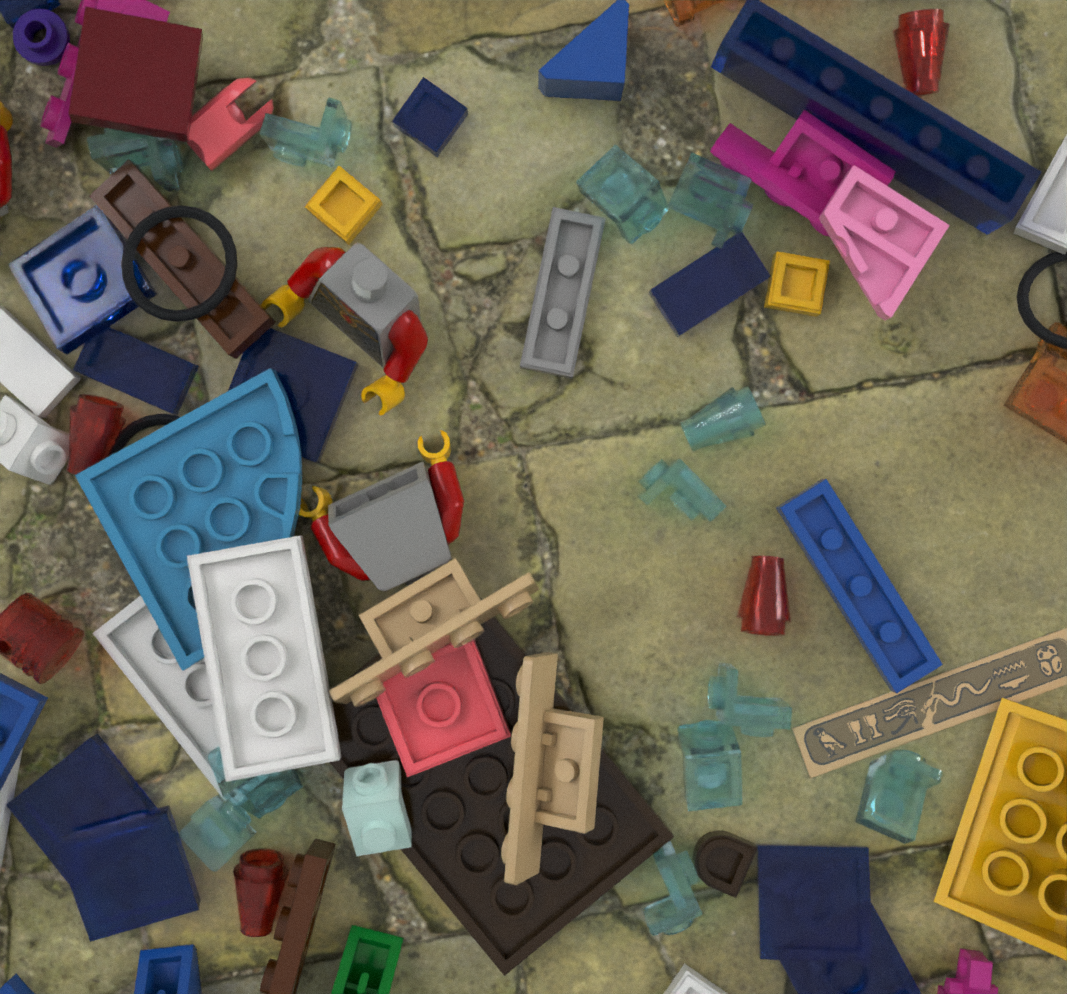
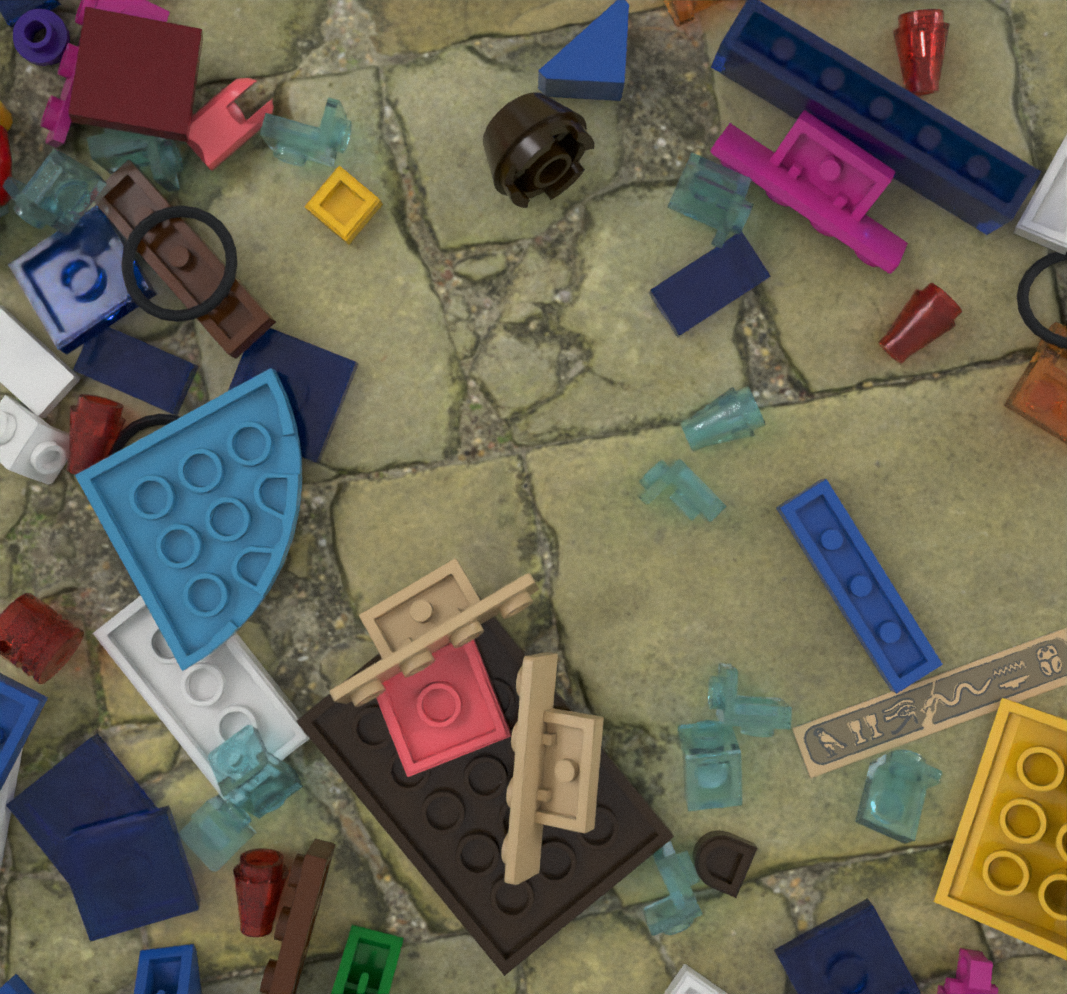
white tile [187,535,342,782] -> none
torso [261,242,428,416] -> none
light grey torso [299,430,464,591] -> none
light aqua bracket [342,760,412,856] -> none
clear blue tile [392,77,468,158] -> none
light grey tile [520,207,606,379] -> none
clear light blue bracket [576,144,669,244] -> none
clear red cone [736,556,791,636] -> none
clear blue tile [756,843,873,962] -> none
yellow tile [764,251,830,317] -> none
bright pink wing [819,165,950,321] -> none
none -> clear light blue bracket [2,148,107,235]
none -> dark brown cone [483,92,595,208]
none -> clear red cone [878,283,962,365]

